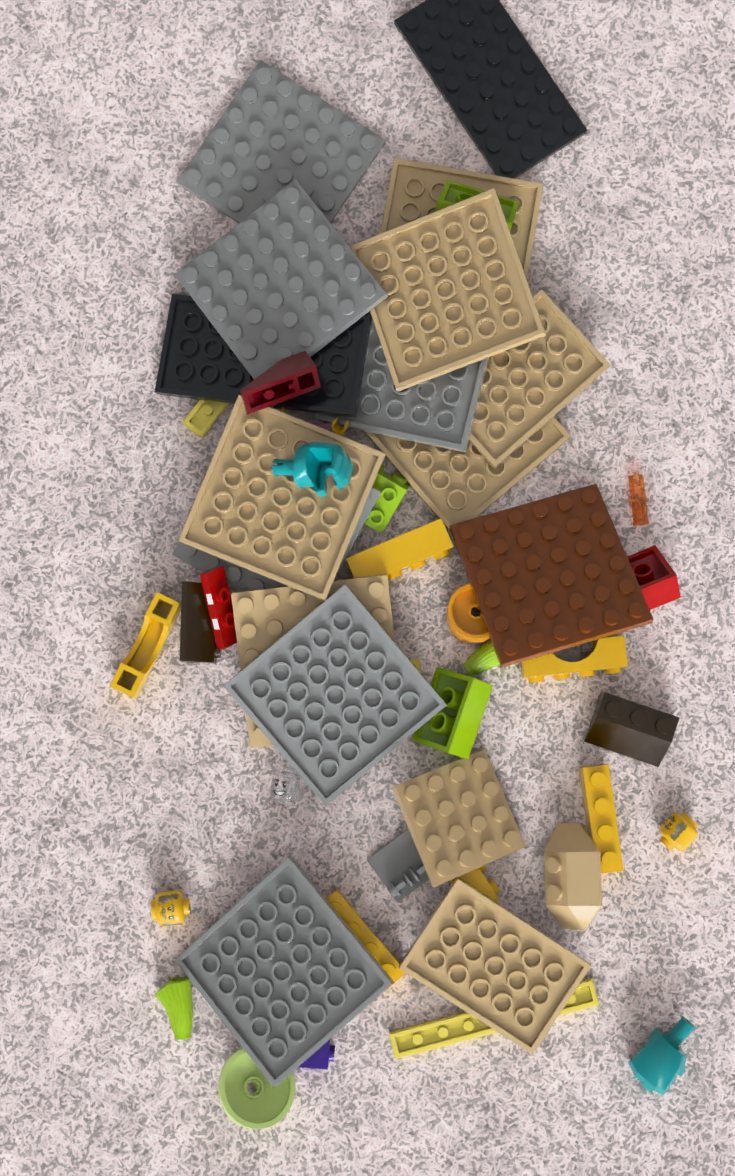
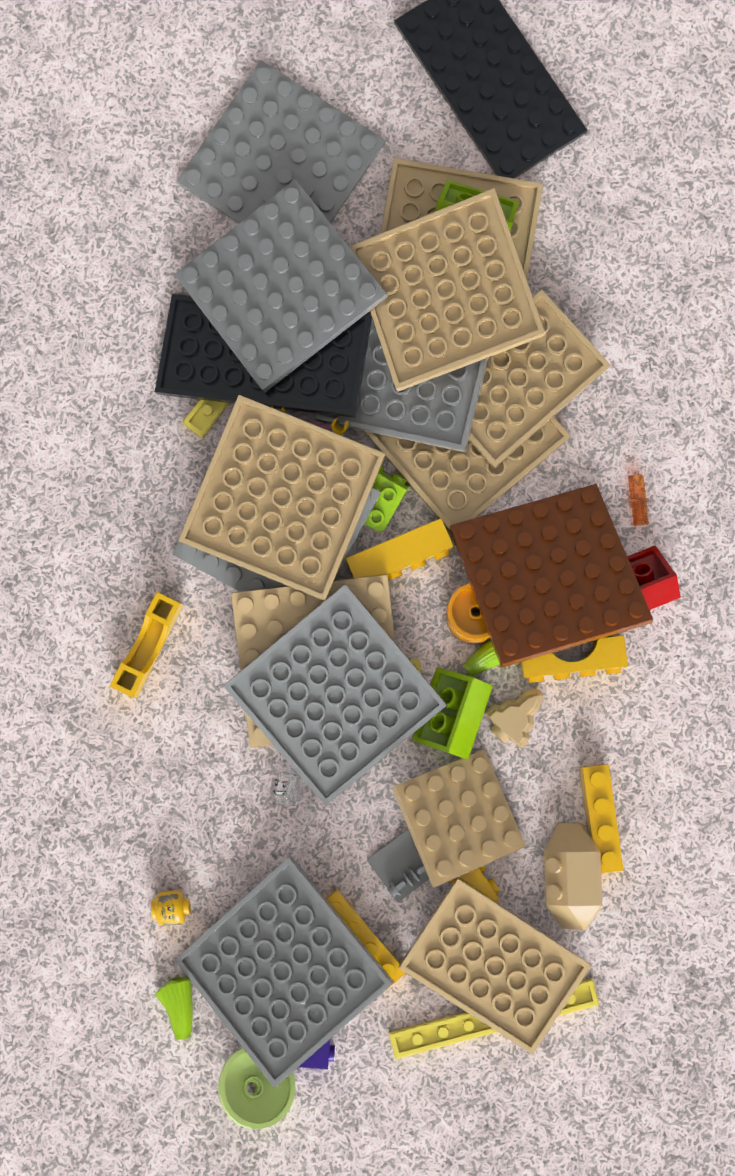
dark brown slope [180,581,222,664] -> none
red plate [200,566,237,649] -> none
dark red slope [240,351,321,415] -> none
teal piece [272,442,353,497] -> none
dark brown slope [584,692,679,767] -> none
teal piece [628,1016,695,1095] -> none
yellow head [659,812,698,851] -> none
none -> tan rock [484,688,543,749]

